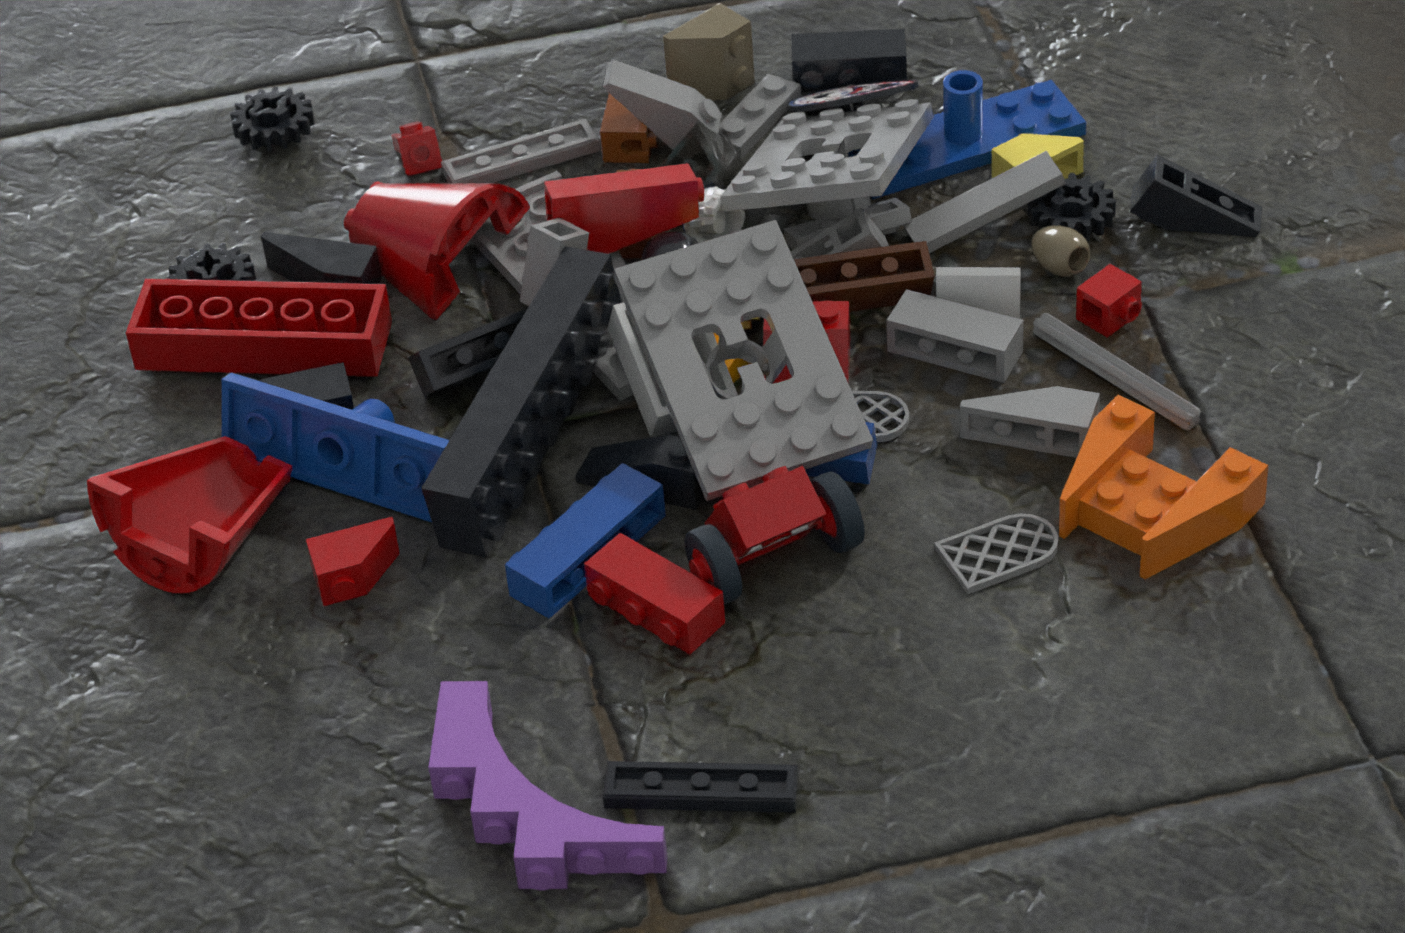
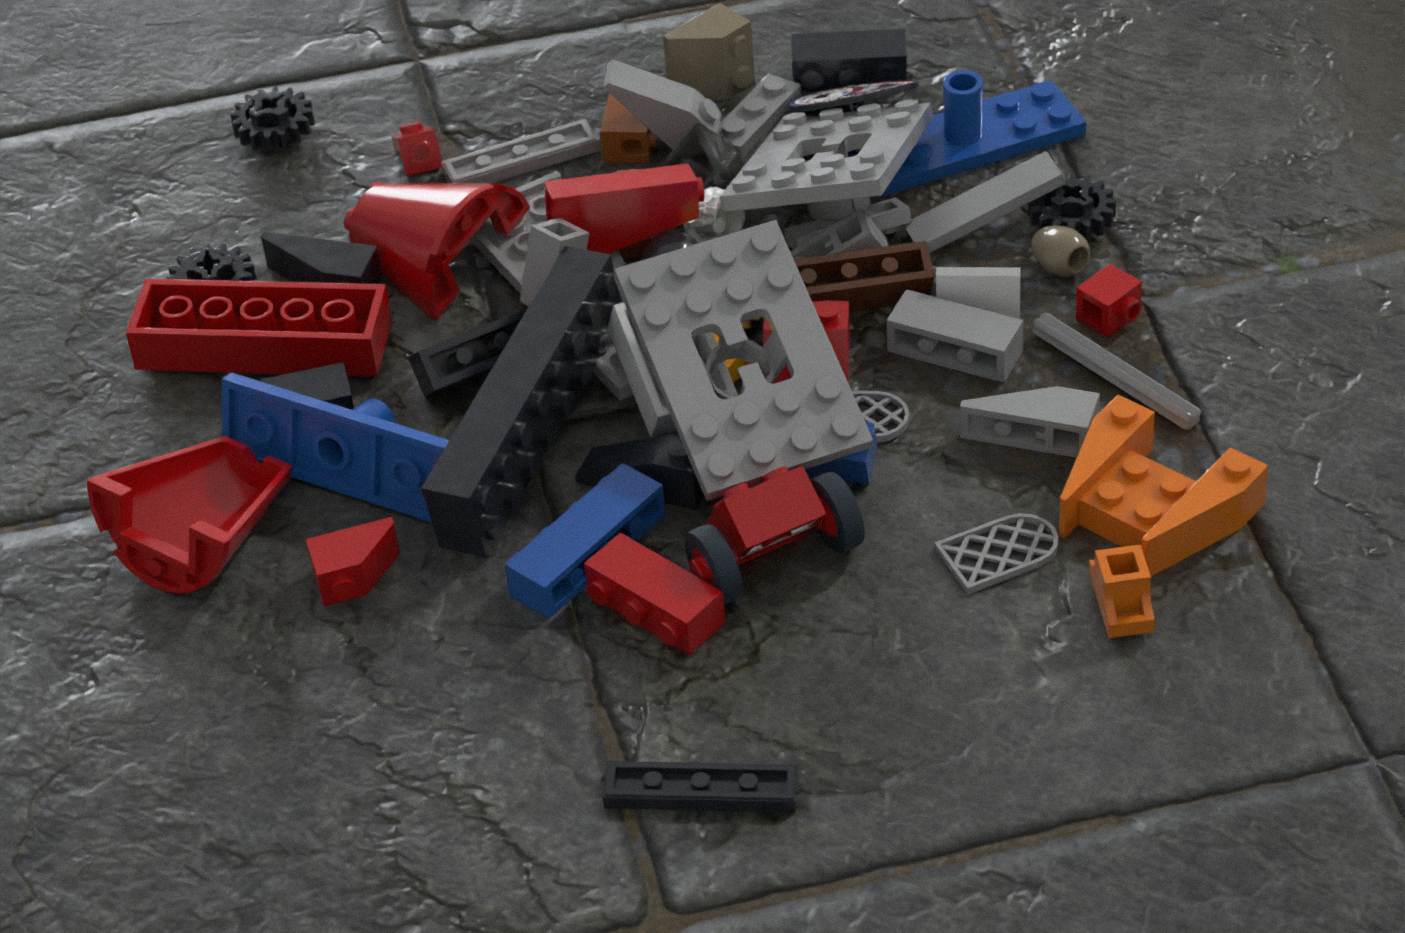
medium lavender arch [428,681,667,890] -> none
light yellow slope [992,134,1084,179] -> none
black slope [1130,155,1262,237] -> none
none -> orange brick [1089,545,1155,638]

